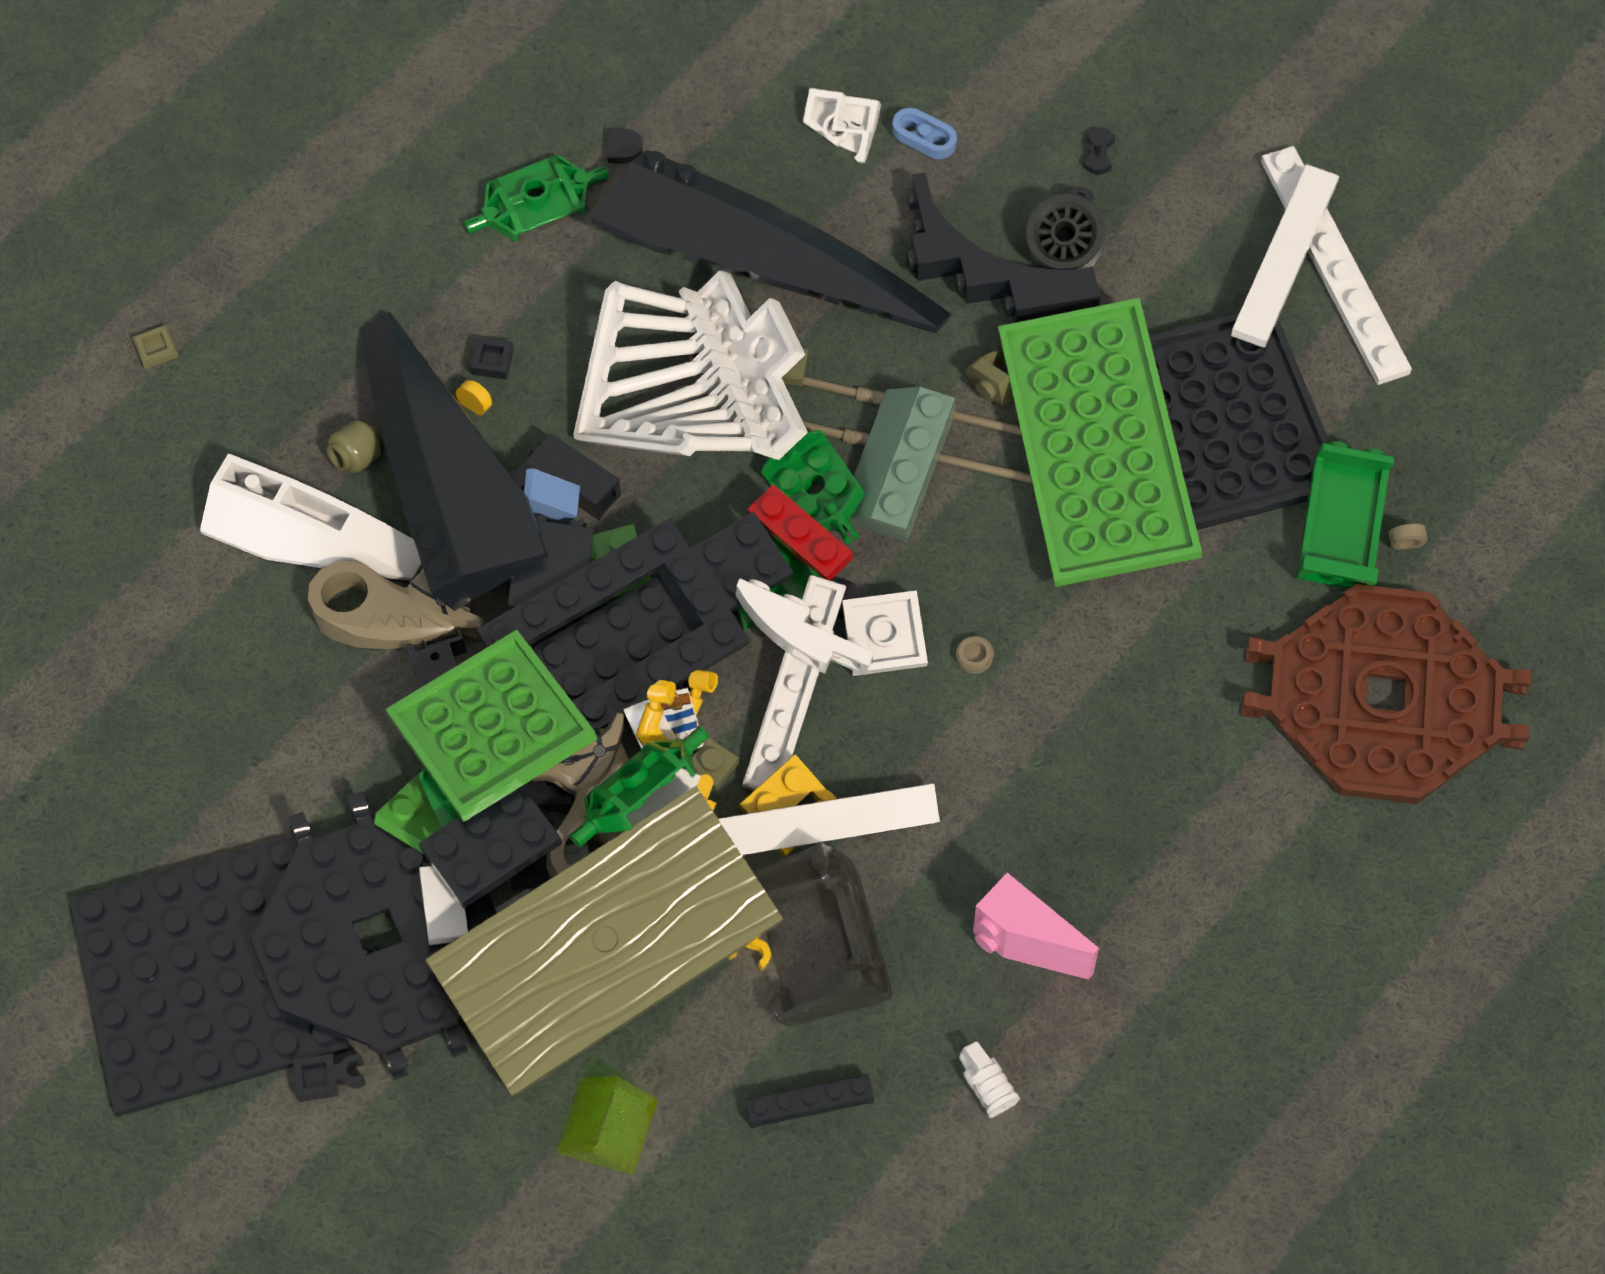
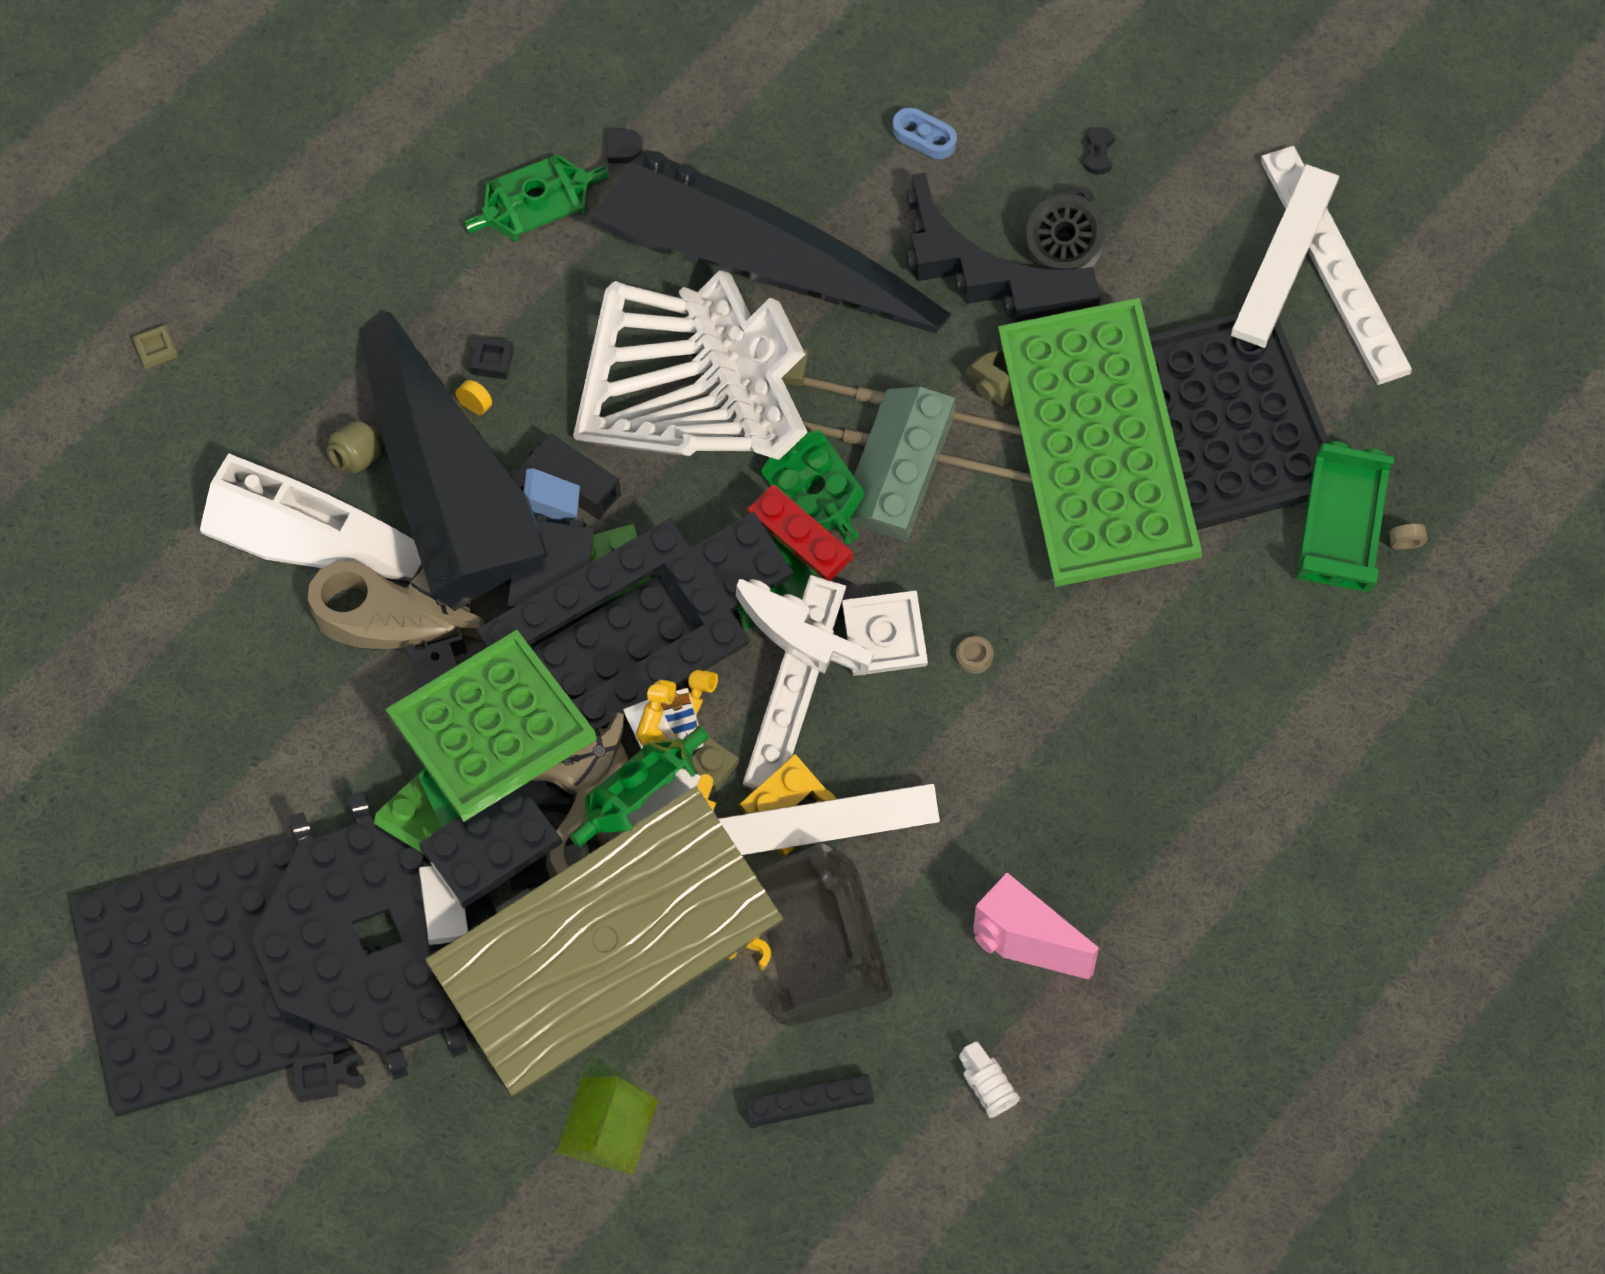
white slope [803,88,881,163] -> none
copper plate [1241,584,1531,804] -> none

